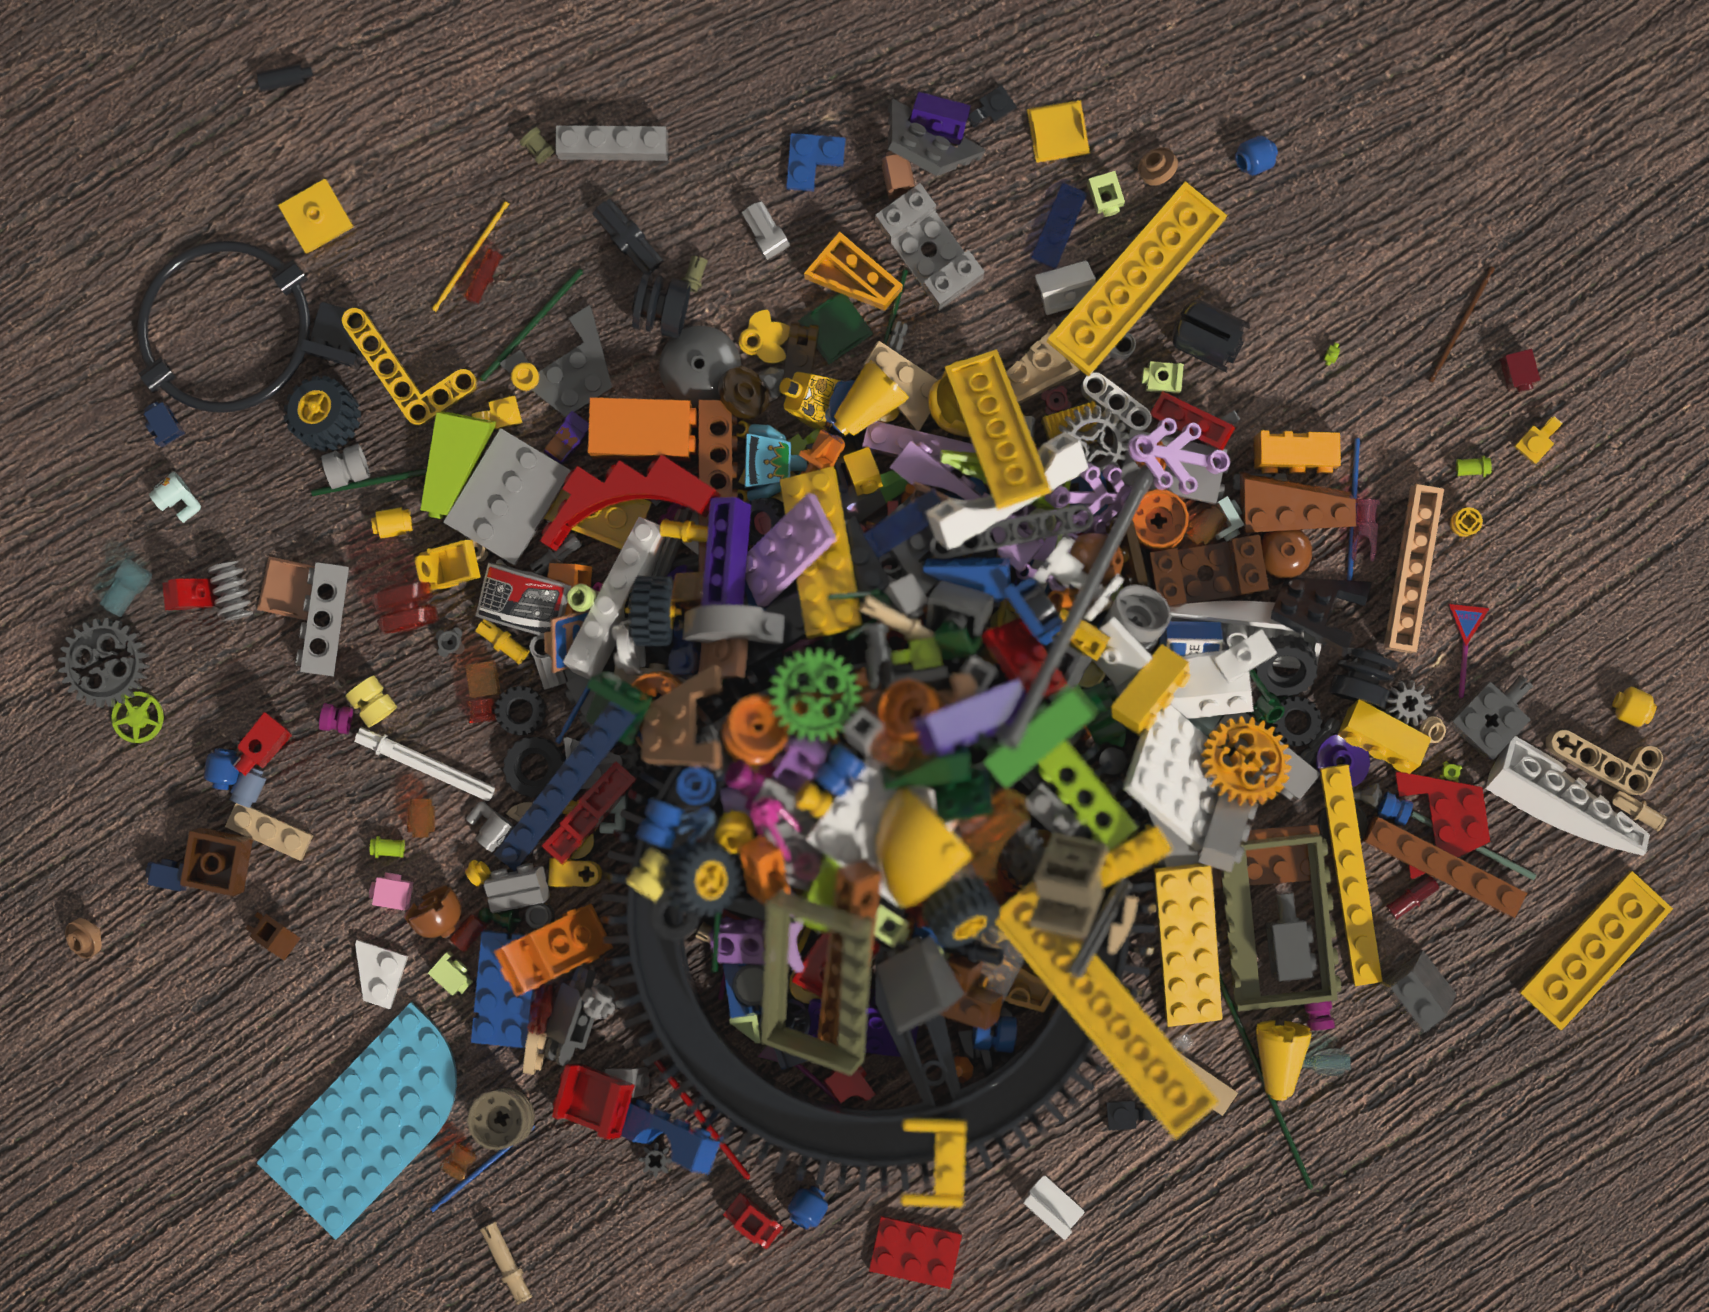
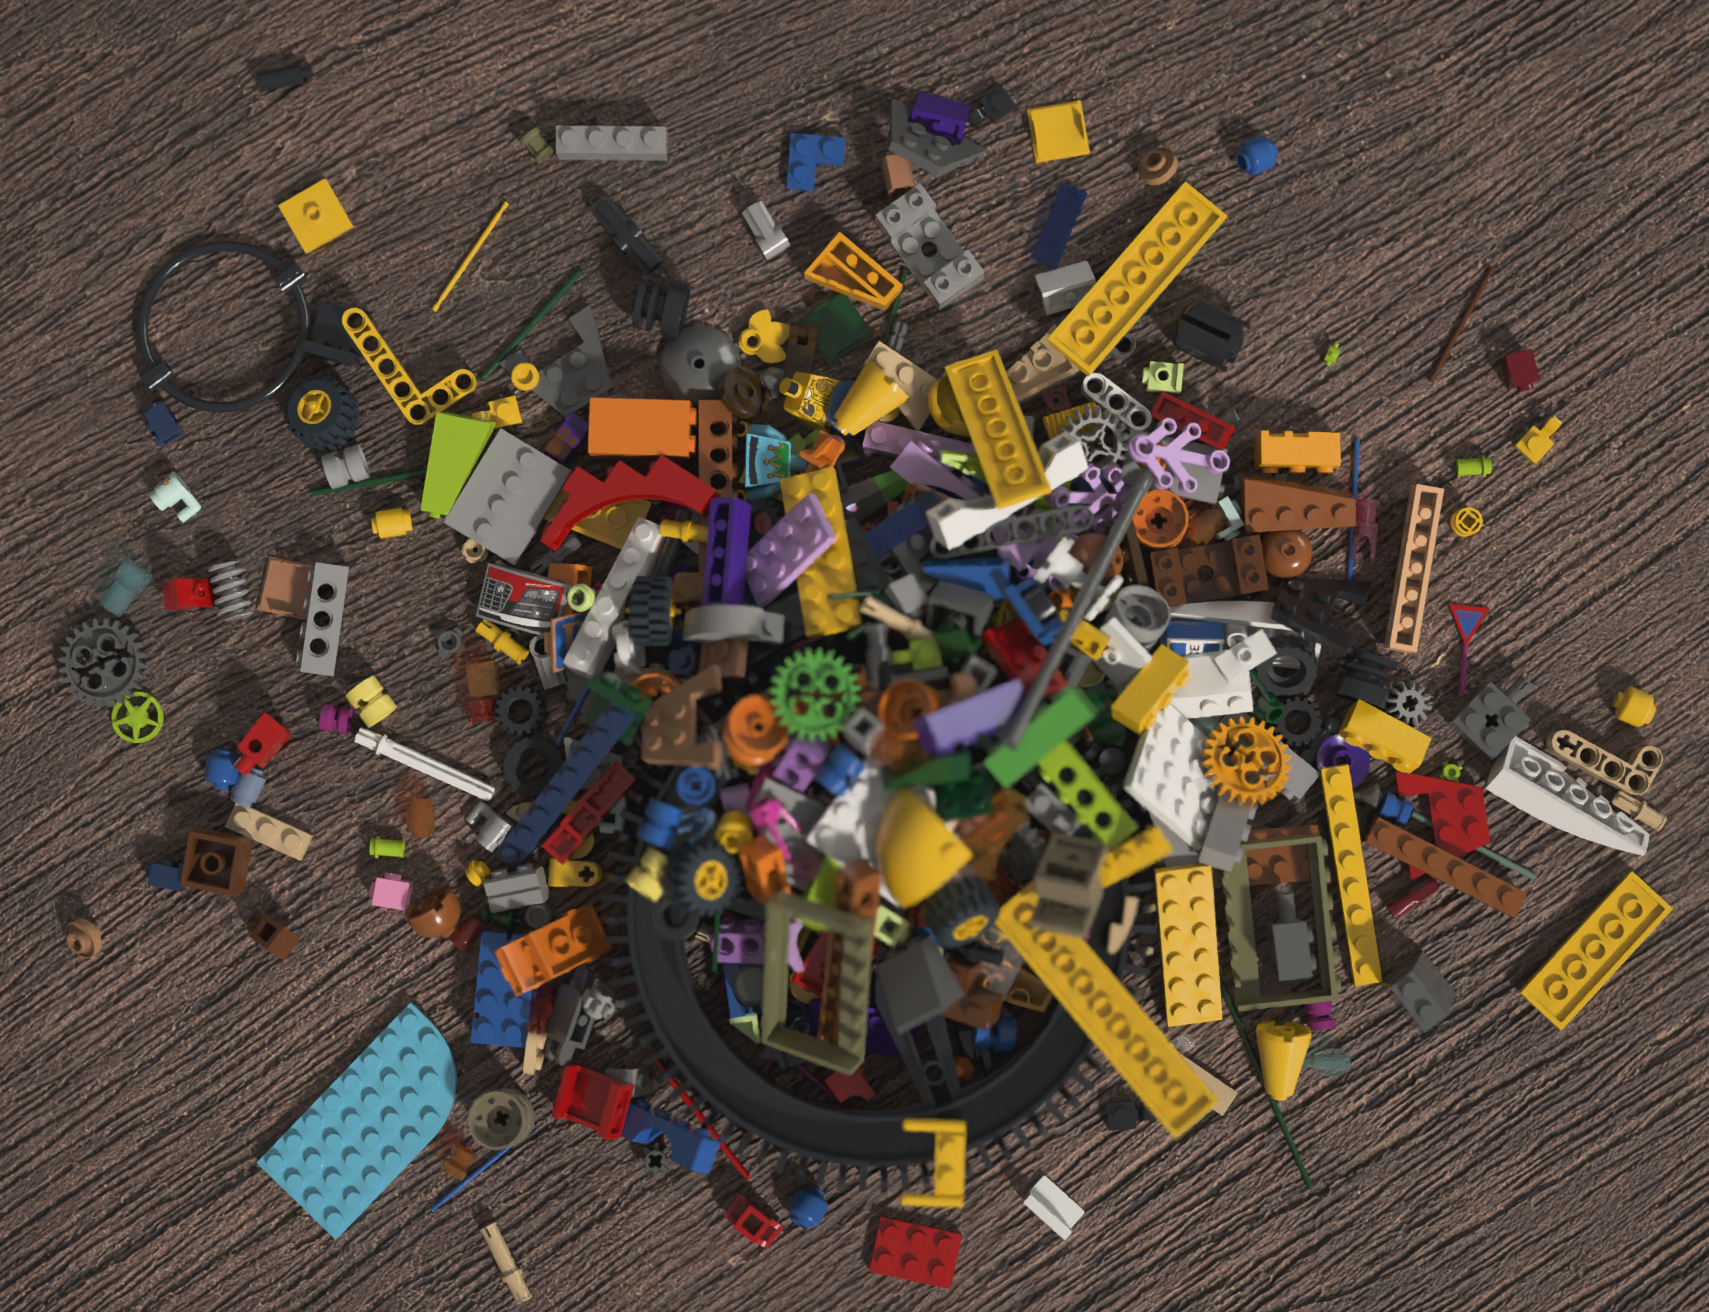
white wing [355,940,408,1009] -> none
clear red wheel [371,582,440,634] -> none
yellow piece [415,540,481,591] -> none
yellowish green brick [428,951,473,996] -> none
clear red pin [463,248,503,305] -> none
olive pin [681,255,708,292] -> none
magenta wheel [724,760,765,799] -> none
yellow wheel [794,781,833,819] -> none
yellow brick [843,447,883,496] -> none
dark grey axle [1068,878,1132,978] -> none
yellowish green brick [1087,171,1125,217] -> none
tan plate [1419,716,1446,743] -> none

